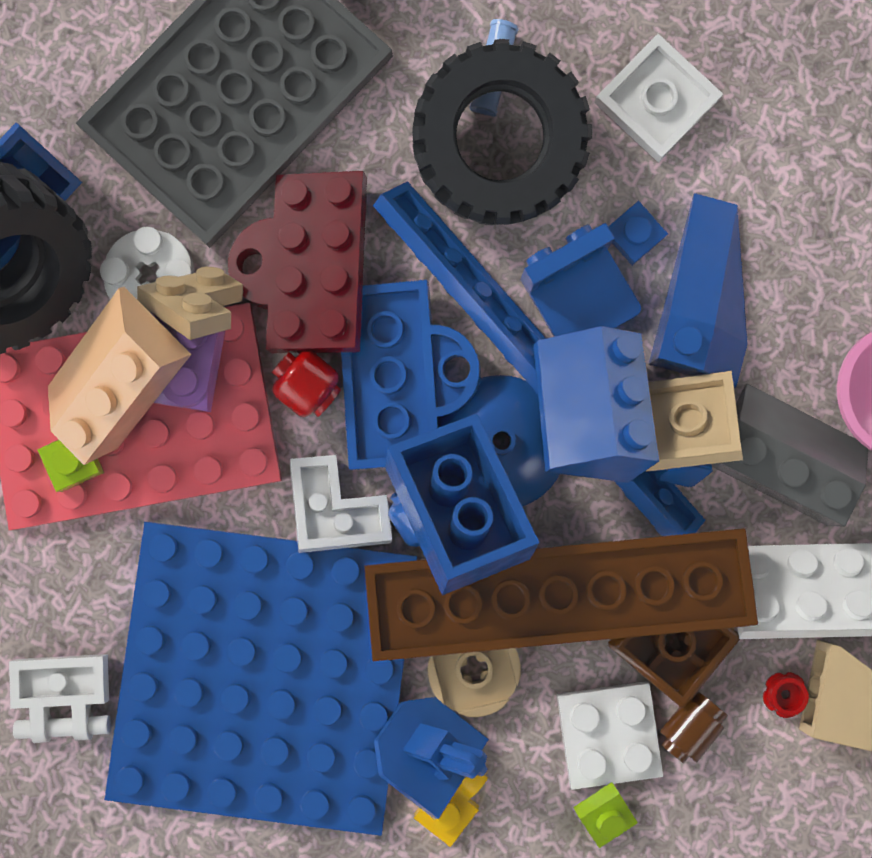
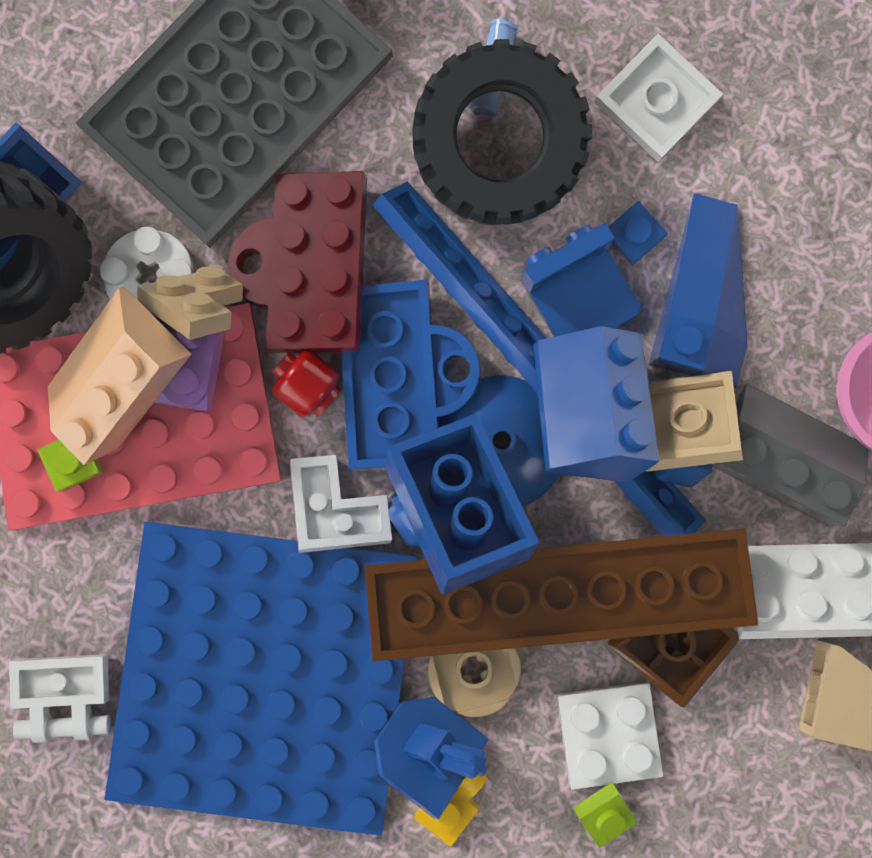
reddish brown brick [660,691,728,764] -> none
red plate [763,672,809,718] -> none

